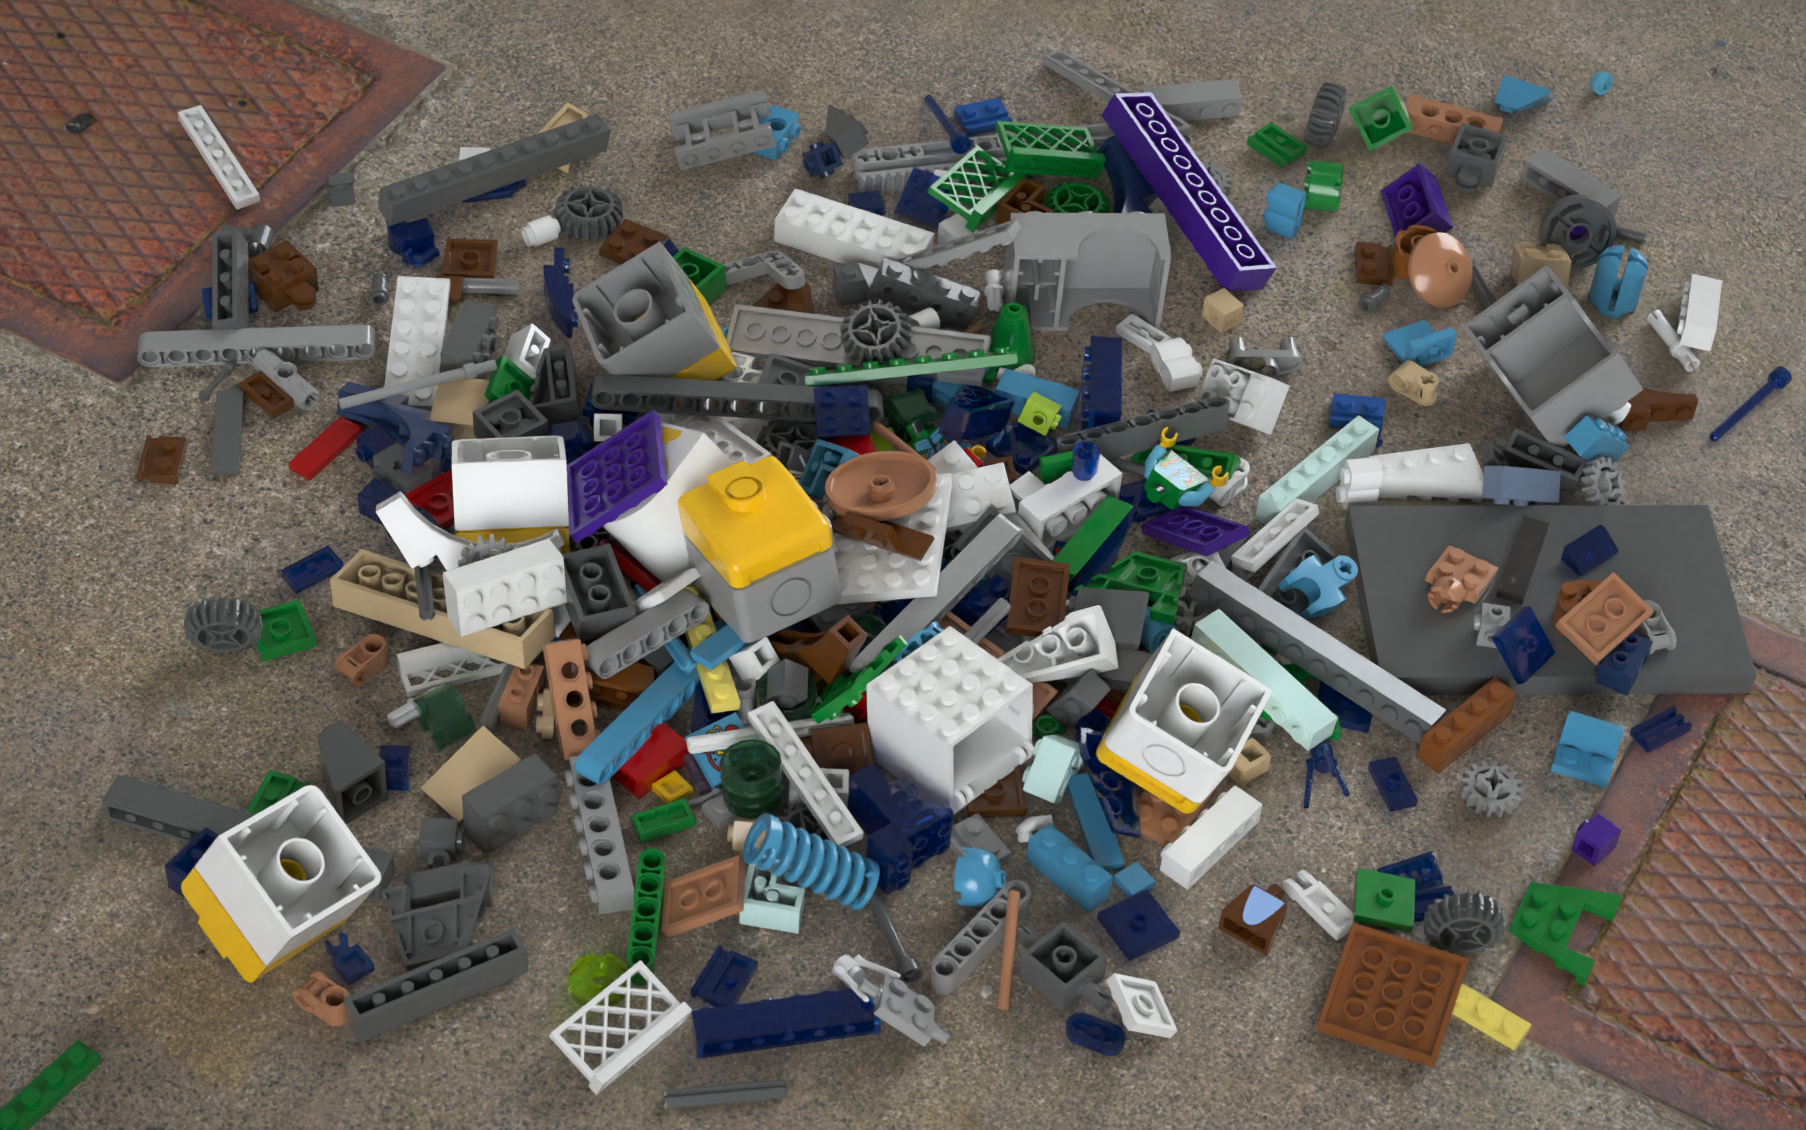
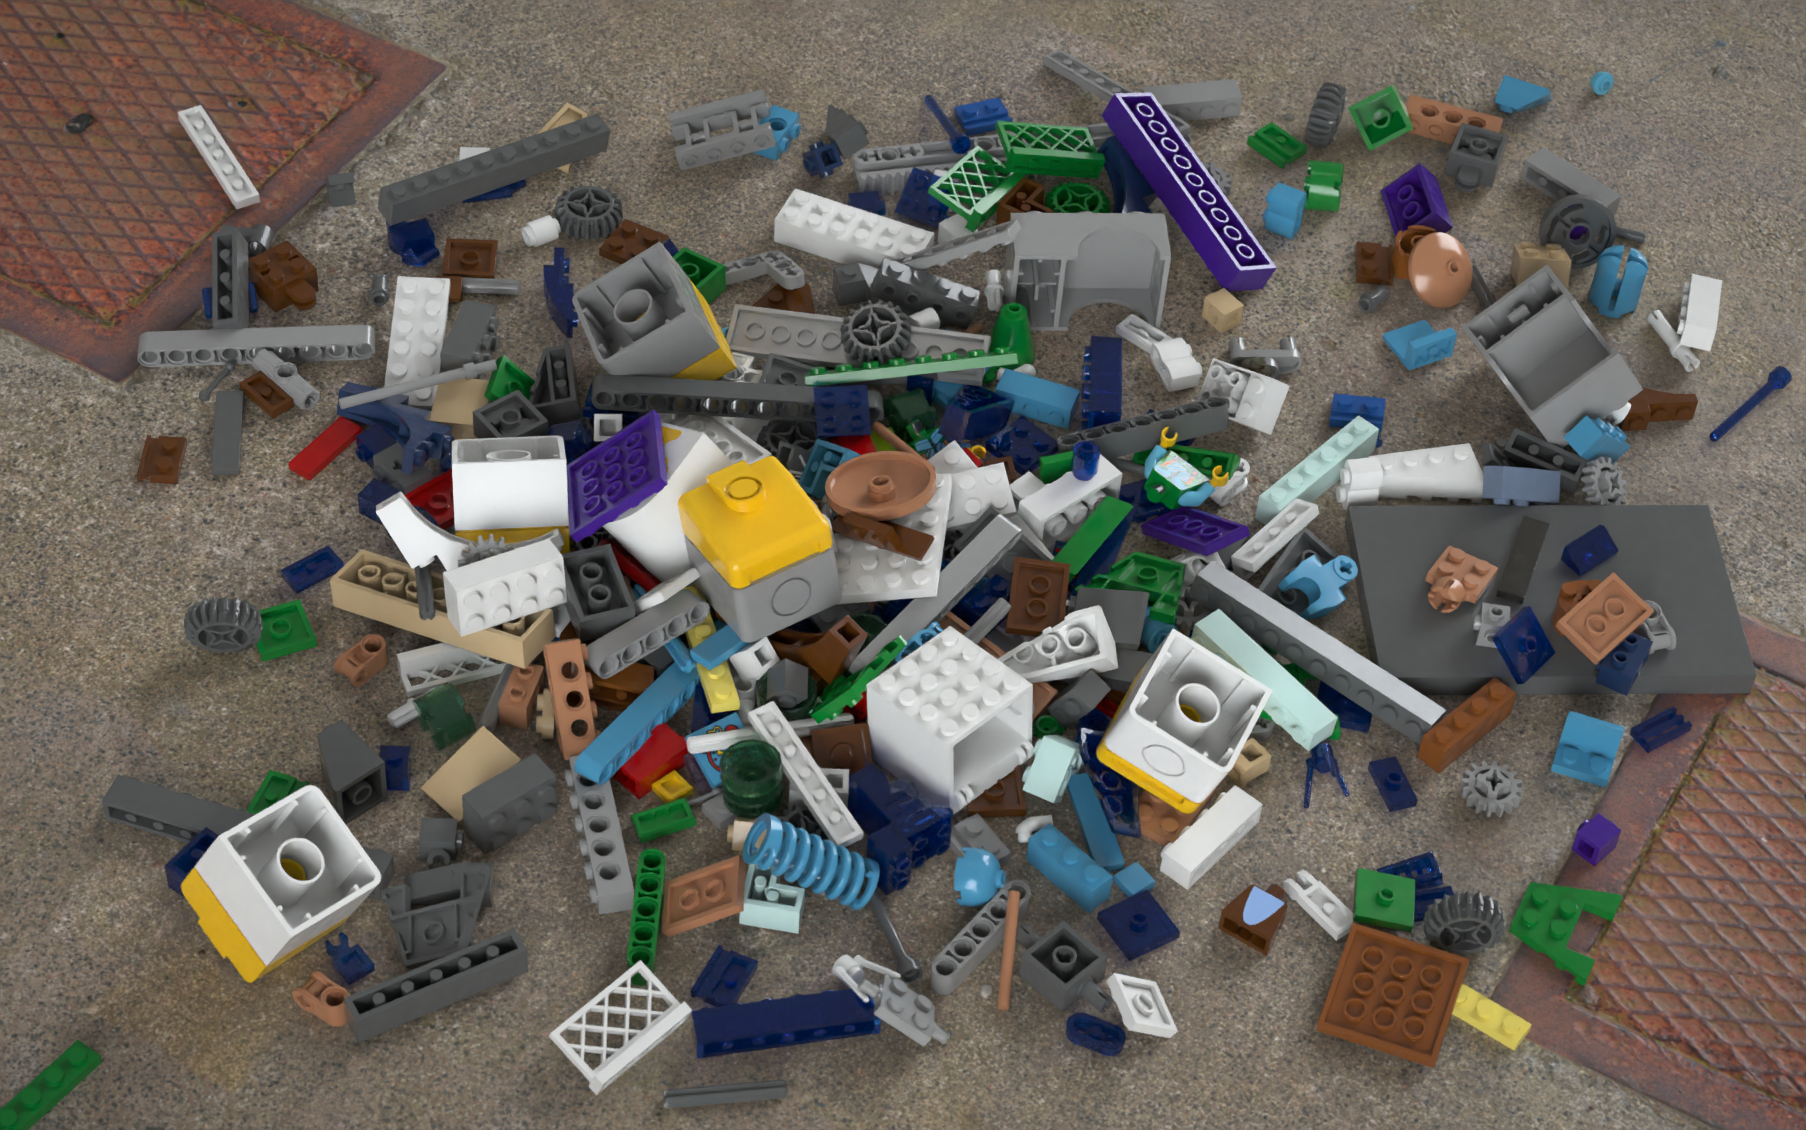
white brick [504,324,551,380] -> none
clear neon green plate [568,953,628,1013] -> none
lime brick [1018,392,1062,436] -> none
tan piece [1388,360,1439,406] -> none

